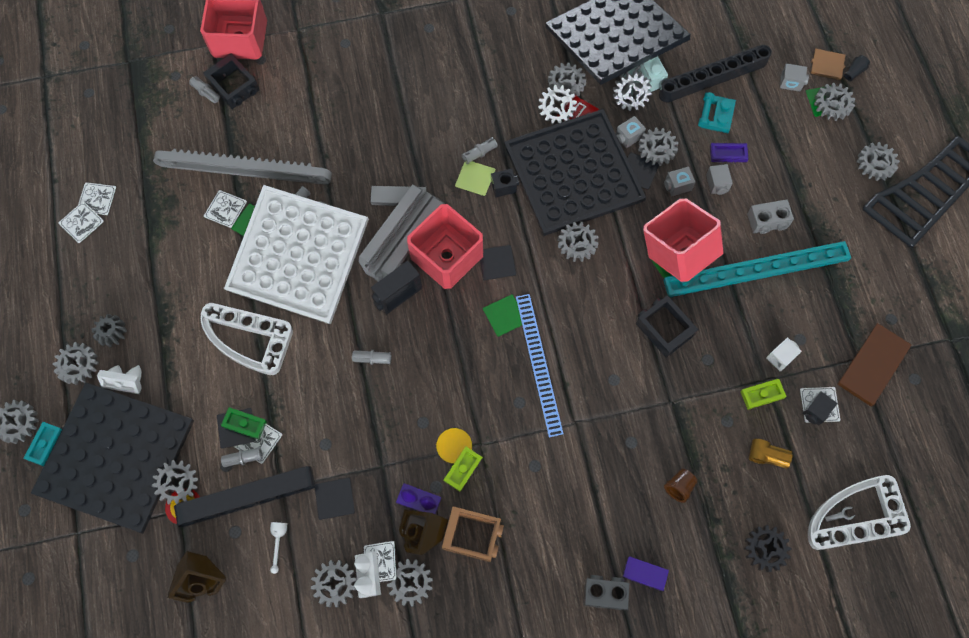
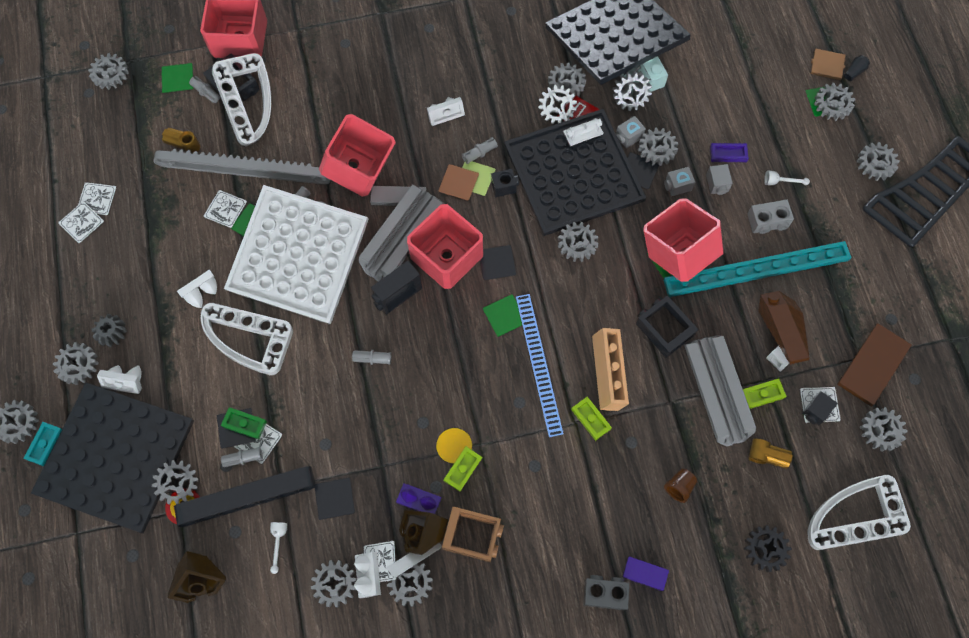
black beam [659,45,772,103] -> none
teal plate [698,92,736,133] -> none
light grey brick [780,64,809,91] -> none
light grey hand [825,506,856,522] -> none
none -> light grey gear [88,53,129,90]
none -> green sticker [162,63,193,93]
none -> pearl gold piece [162,128,201,154]
none -> white tile [177,270,217,308]
none -> white beam [212,53,271,146]
none -> coral plate [319,114,396,197]
none -> white sticker [386,543,442,578]
none -> white tile [427,97,465,126]
none -> nougat sticker [438,164,479,201]
none -> white hinge [563,118,604,146]
none -> lime plate [571,397,612,441]
none -> light nougat brick [592,328,629,411]
none -> light grey piece [684,335,756,446]
none -> reddish brown wedge [758,291,810,364]
none -> white hinge [764,170,810,185]
none -> light grey gear [860,407,907,452]

